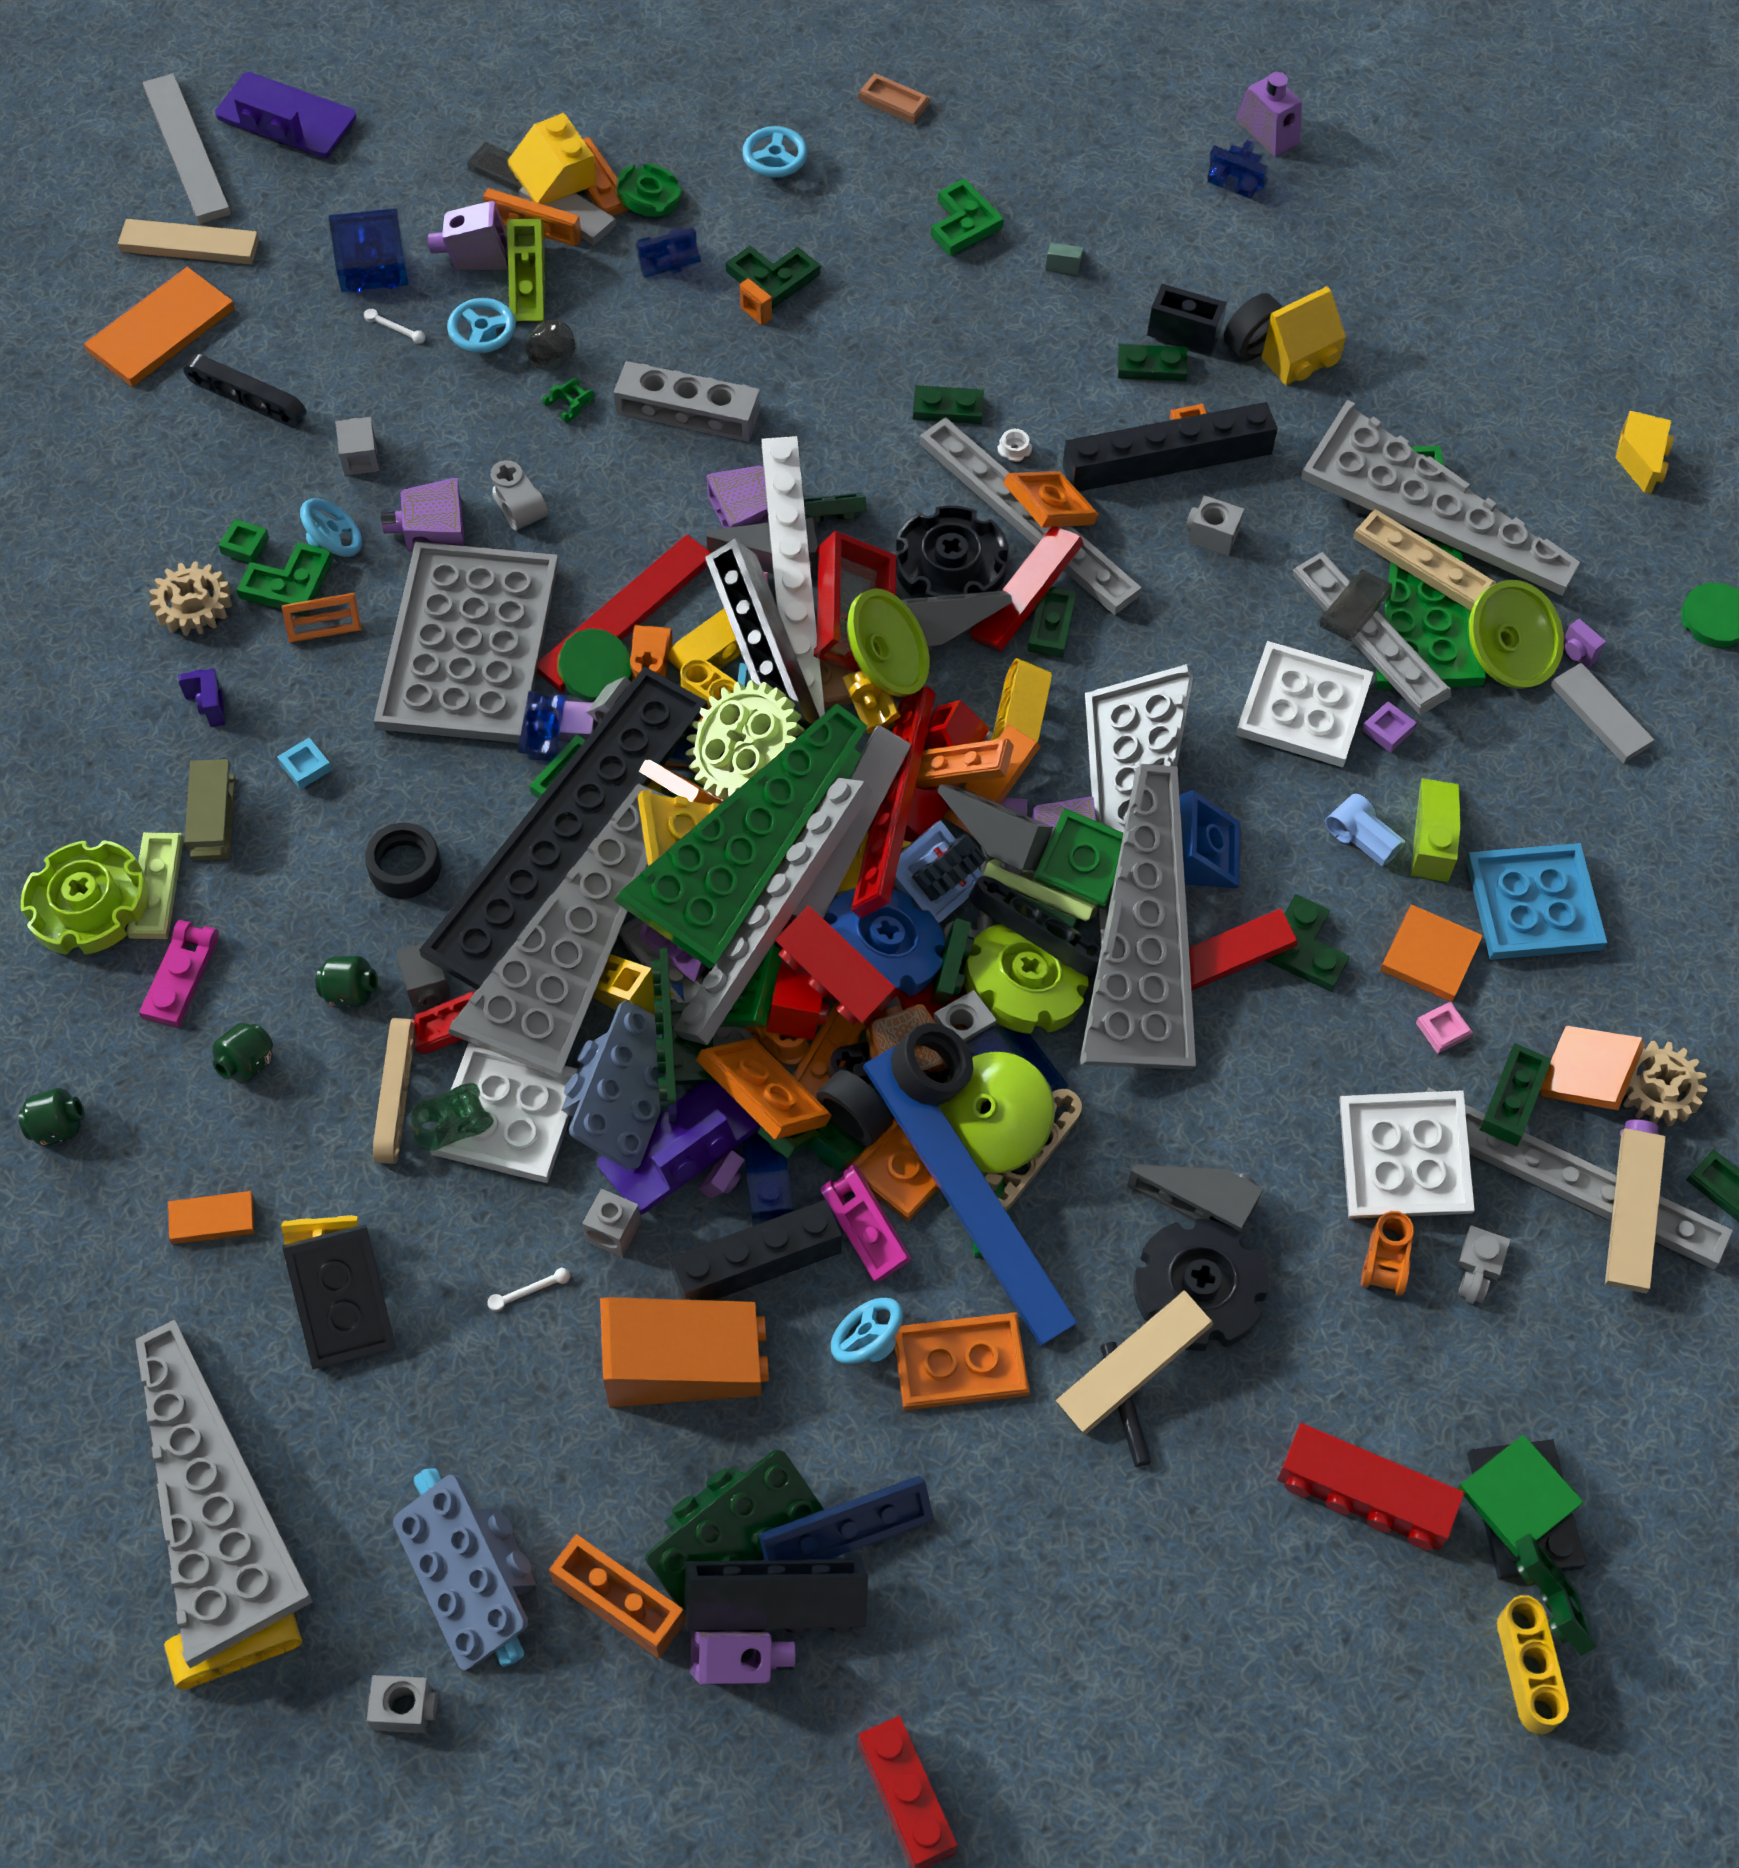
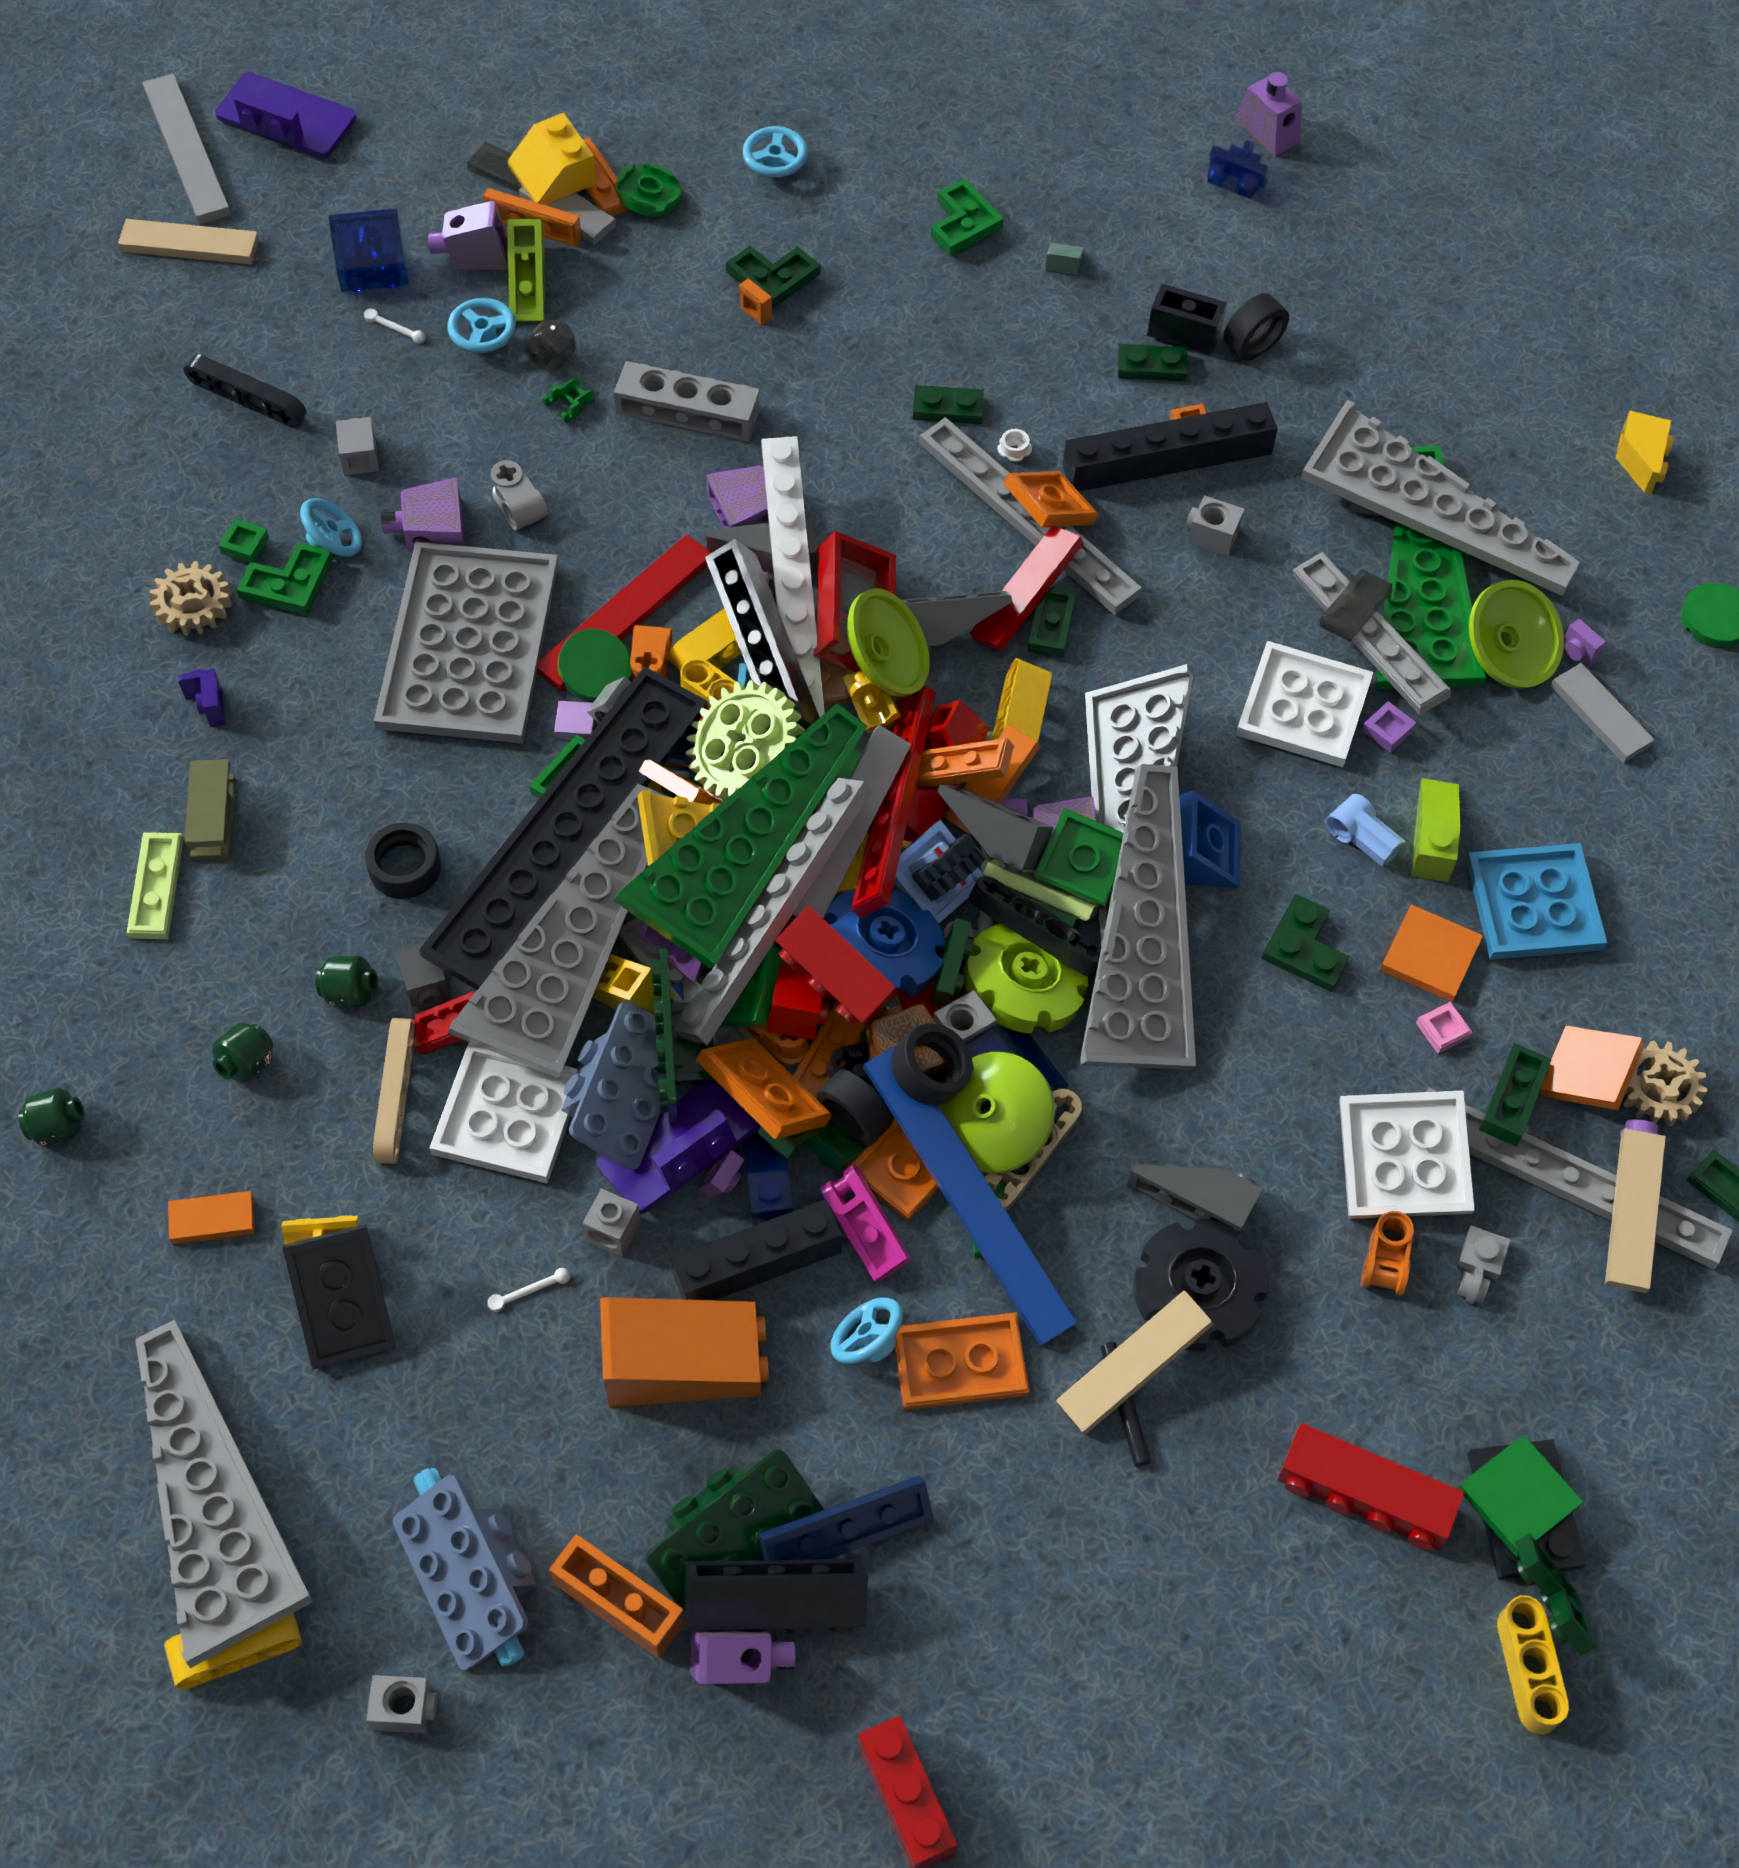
lime piece [20,840,149,955] -> none
orange tile [84,267,235,387] -> none
dark pink plate [139,920,219,1028] -> none
medium azure plate [277,738,332,790] -> none
orange tile [282,593,362,643] -> none
clear green piece [410,1083,494,1151] -> none
clear blue hips [518,691,566,761] -> none
clear blue hips [636,227,701,278] -> none
dark green plate [803,492,867,523] -> none
nougat tile [858,73,930,124] -> none
black piece [894,505,1009,598] -> none
red tile [1189,908,1298,991] -> none
yellow slope [1262,286,1346,386] -> none
tan tile [1353,509,1496,611] -> none

